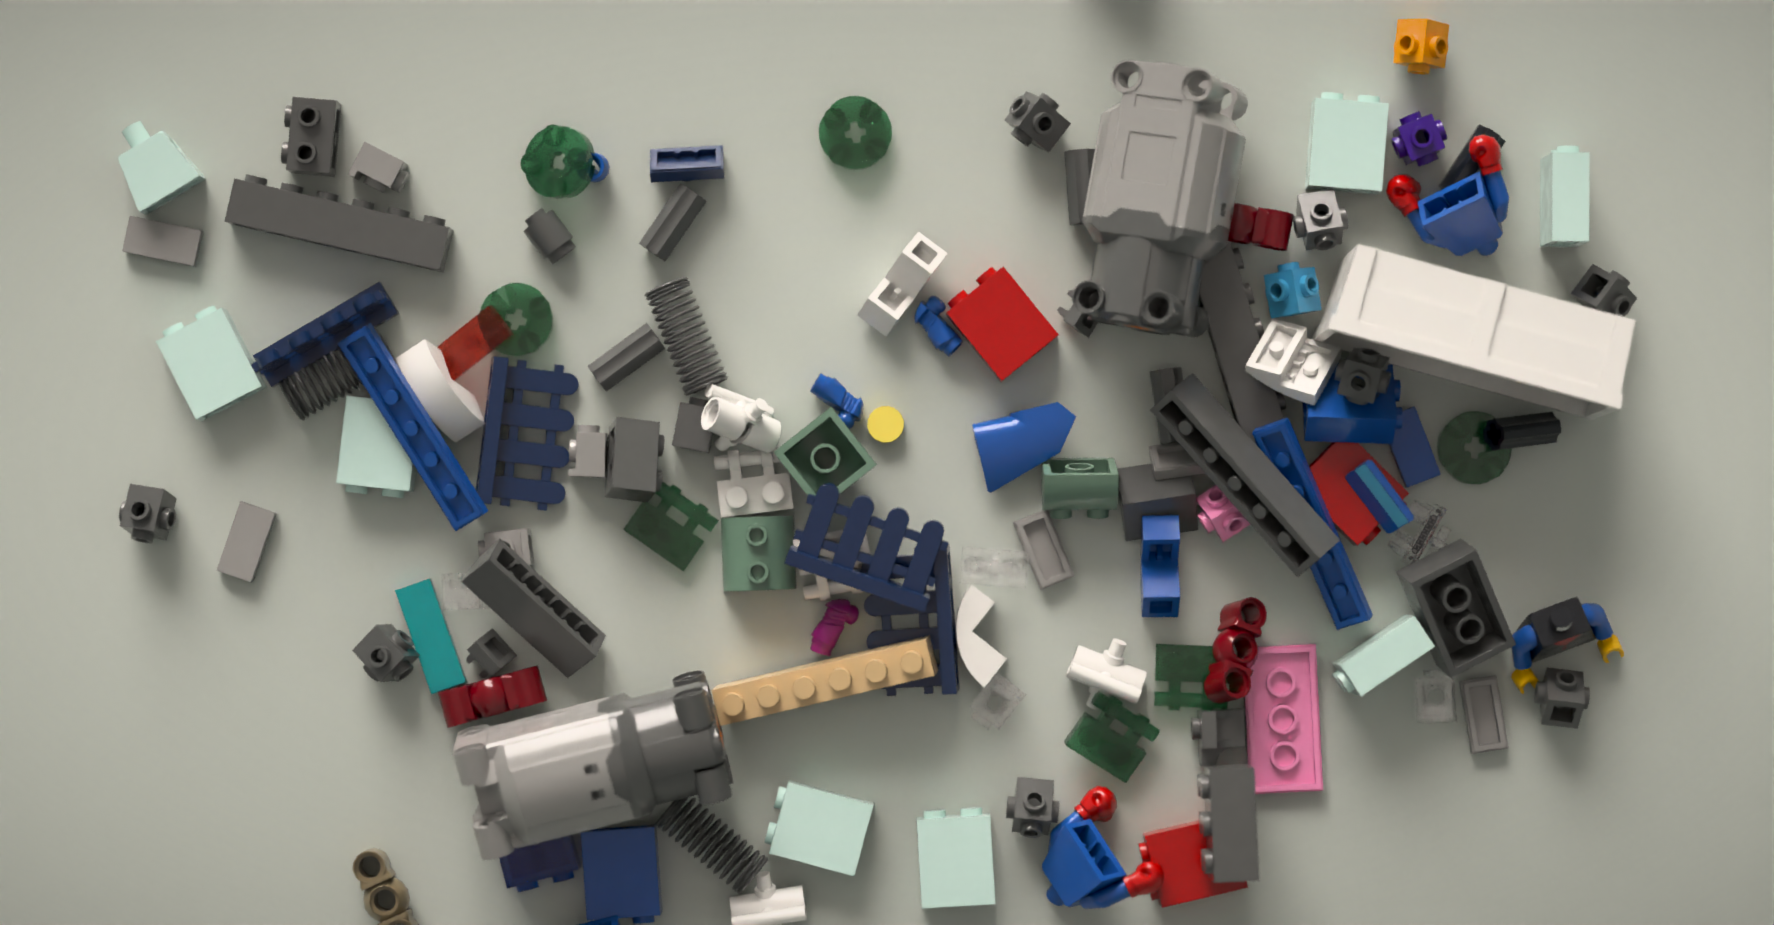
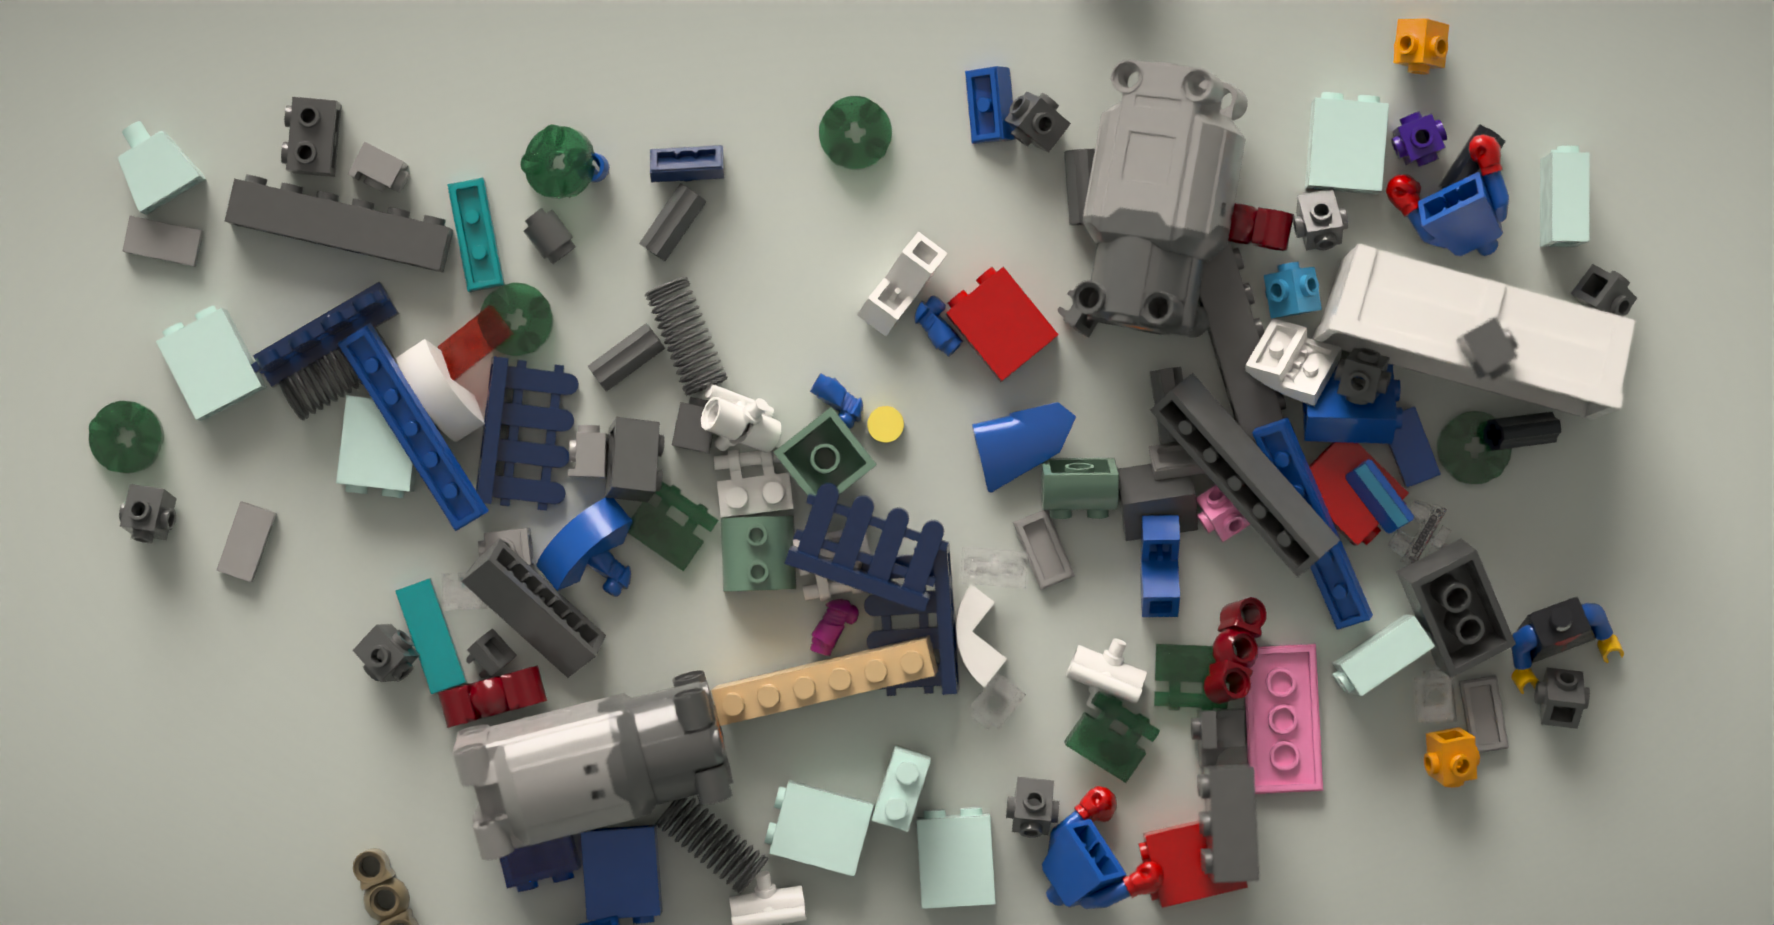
none -> clear green plate [88,400,164,474]
none -> teal tile [447,177,505,292]
none -> blue brick [536,498,633,591]
none -> blue arm [587,550,631,597]
none -> light aqua brick [872,745,931,832]
none -> blue slope [965,66,1016,144]
none -> light orange brick [1423,727,1480,788]
none -> dark grey brick [1456,317,1518,380]

